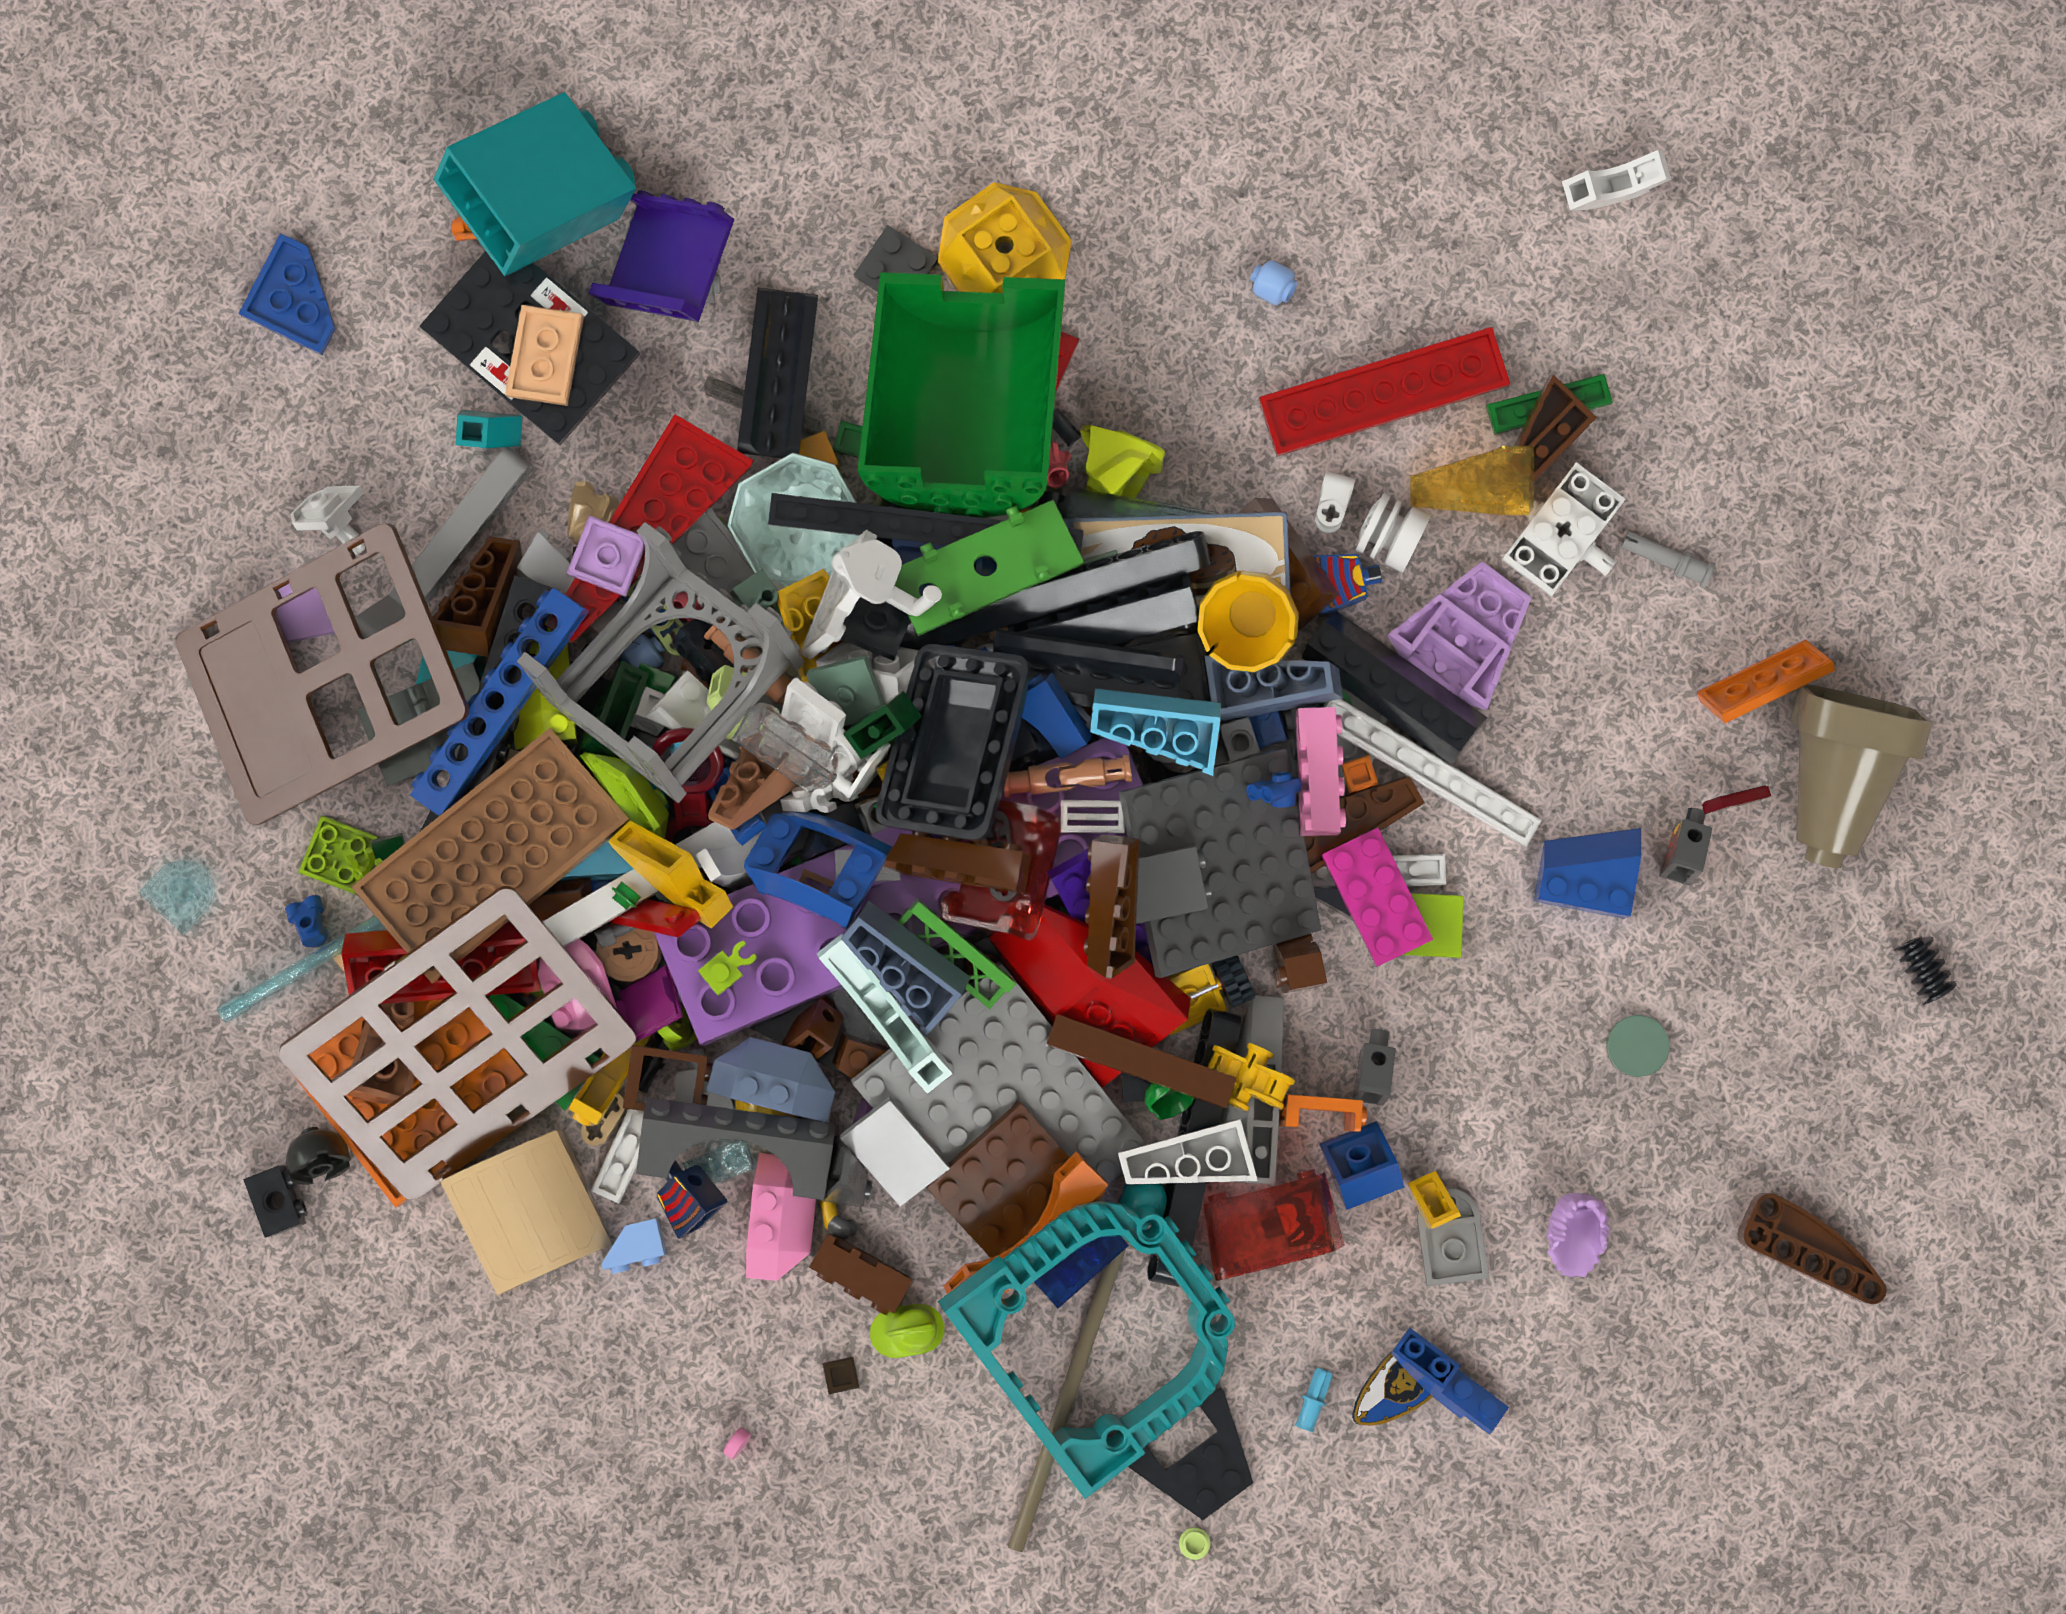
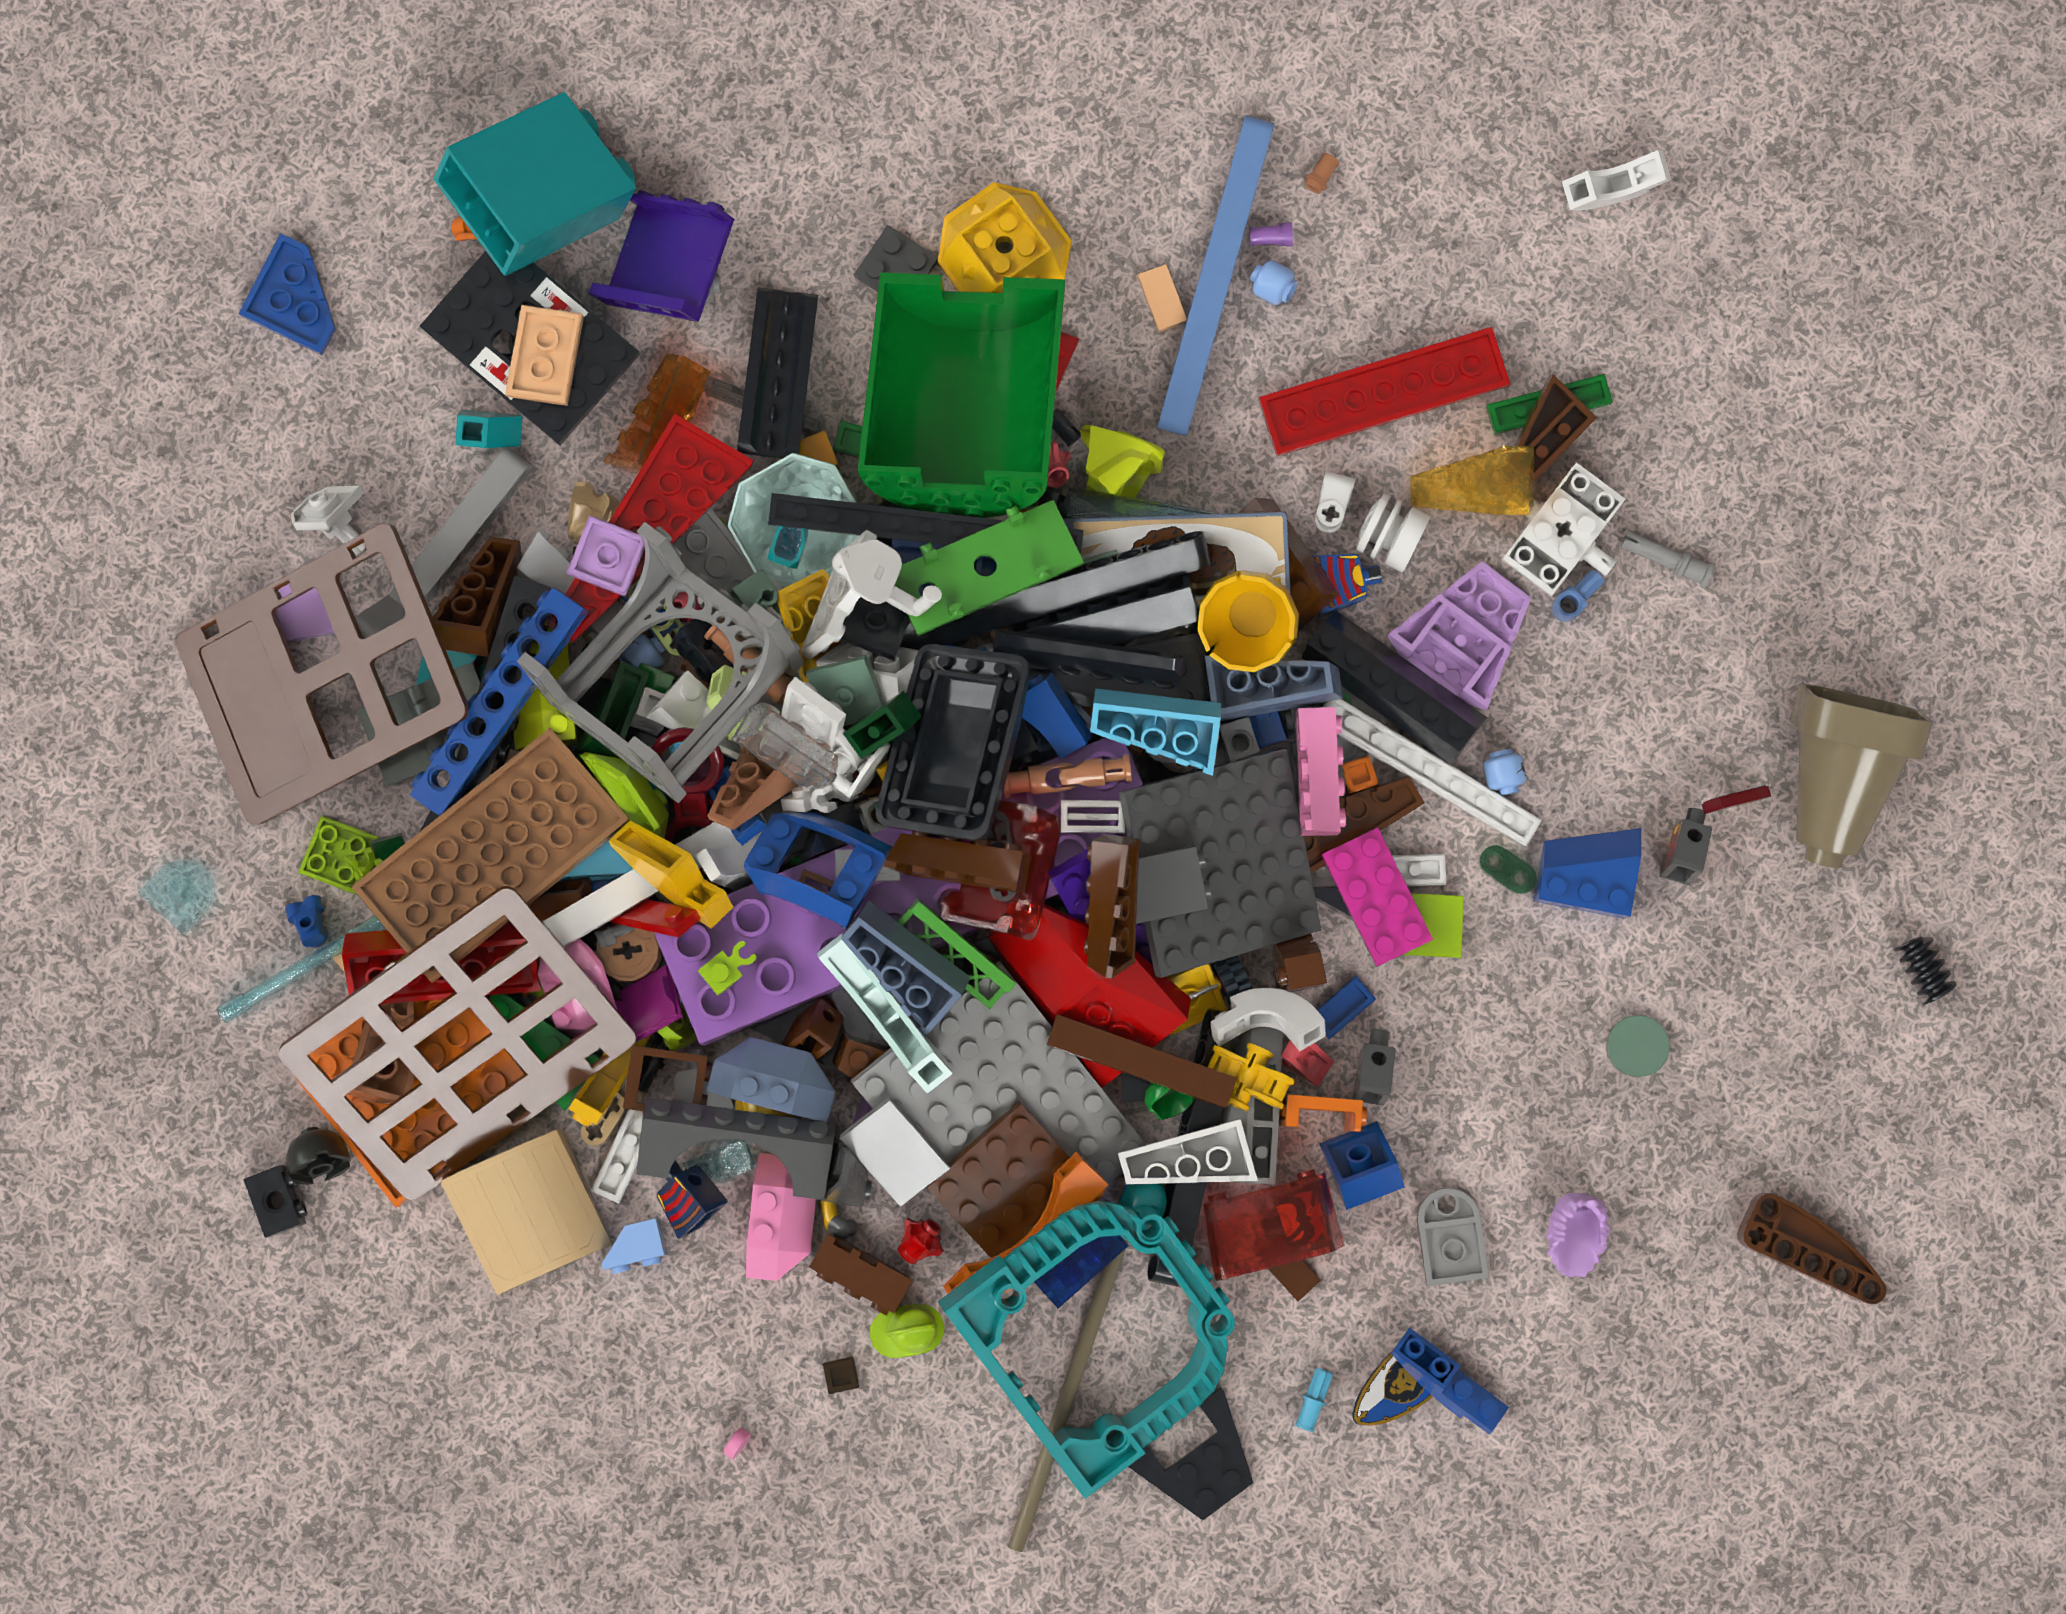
green plate [612,881,641,910] -> none
yellowish green plate [1179,1527,1211,1560] -> none
blue plate [1246,772,1302,808] -> none
yellow slope [1407,1170,1461,1229] -> none
orange tile [1697,640,1836,724] -> none
none -> clear orange wedge [603,353,711,475]
none -> rock [767,526,808,569]
none -> red rock [897,1217,944,1264]
none -> light nougat tile [1138,264,1187,333]
none -> medium blue beam [1157,115,1274,437]
none -> white arch [1211,988,1326,1052]
none -> medium lavender pin [1249,222,1293,247]
none -> reddish brown tile [1255,1235,1321,1302]
none -> coral slope [1280,1040,1335,1087]
none -> nougat pin [1305,153,1339,194]
none -> blue tile [1316,976,1376,1040]
none -> clear green plate [1479,845,1537,894]
none -> light blue head [1483,749,1527,796]
none -> medium blue axle [1551,570,1605,622]

